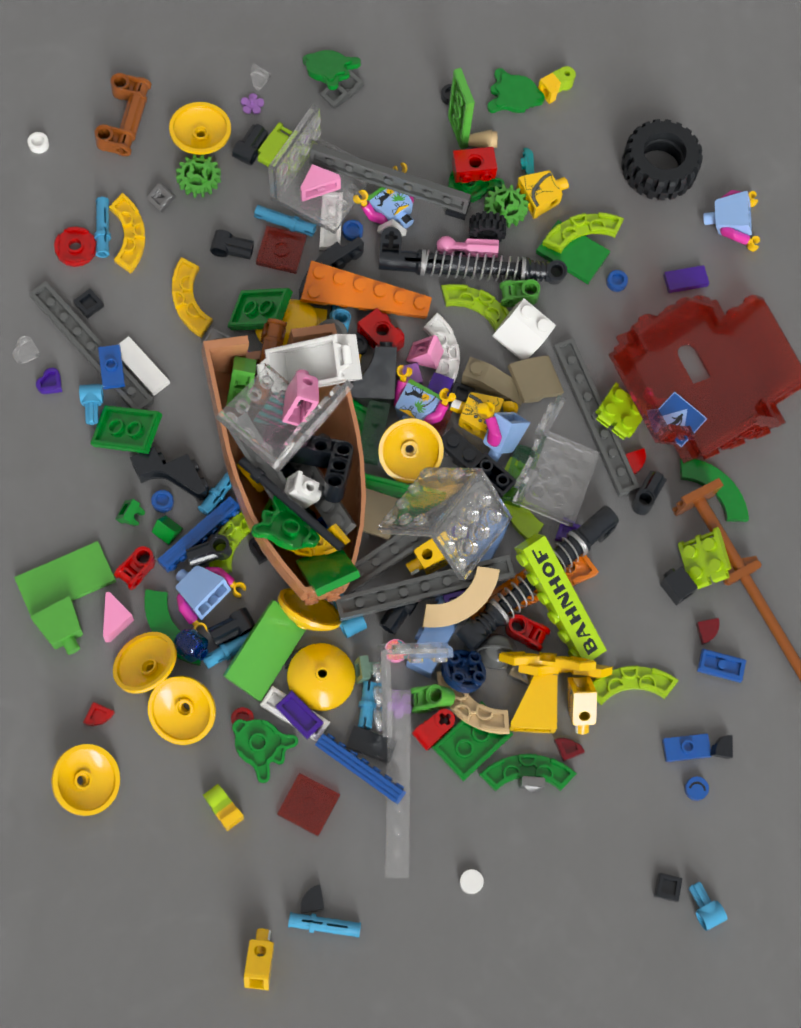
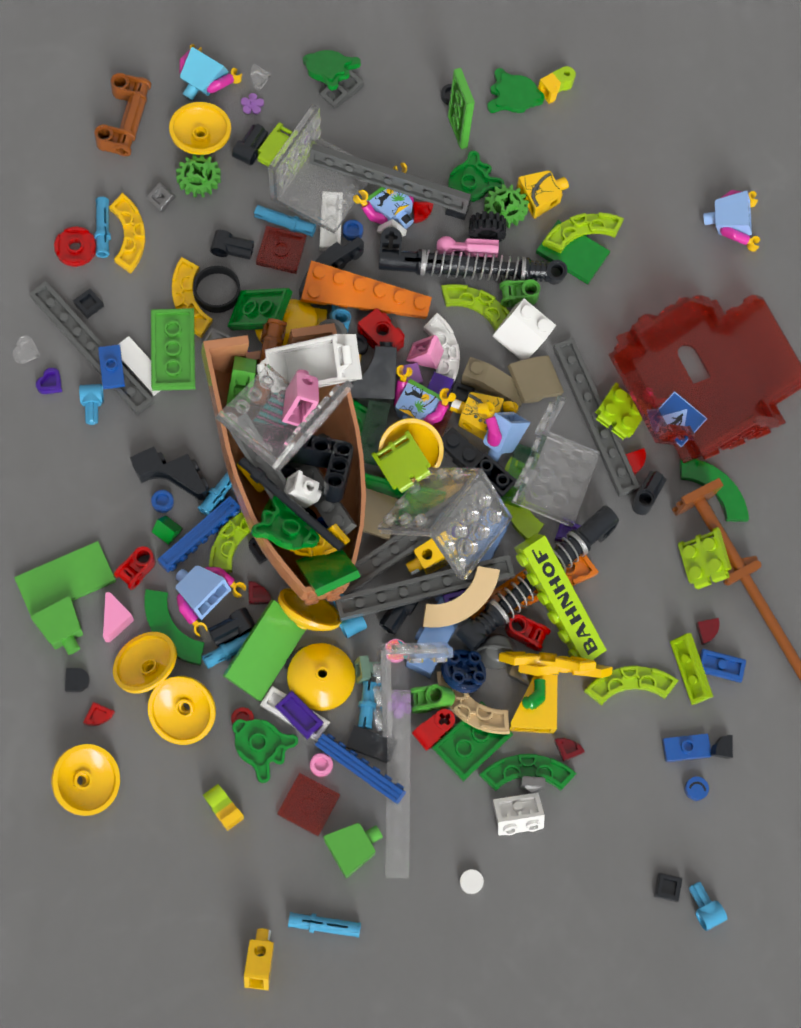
white tile [27,132,49,154] -> none
green tile [90,405,162,454] -> none
green tile [115,499,145,526] -> none
clear blue head [174,628,209,663] -> none
black piece [186,535,232,569] -> none
bright pink slope [300,164,341,202] -> none
black tile [301,885,324,914] -> none
red brick [451,147,497,183] -> none
tan cone [468,129,498,148] -> none
teal piece [521,148,534,175] -> none
yellow torso [567,676,597,734] -> none
blue tile [606,270,628,292] -> none
black tyre [621,119,703,200] -> none
black brick [660,566,698,605] -> none
dark purple tile [663,265,710,293] -> none
none -> black tile [65,668,90,692]
none -> bright green tile [151,308,196,391]
none -> medium azure torso [179,44,243,101]
none -> black tyre [193,266,241,313]
none -> dark red tile [248,581,271,605]
none -> bright pink tile [310,753,333,777]
none -> bright green torso [323,823,383,879]
none -> lime plate [371,430,431,493]
none -> red tile [413,201,433,223]
none -> white bracket [493,792,545,836]
none -> green arm [522,679,546,710]
none -> lime tile [670,633,714,705]

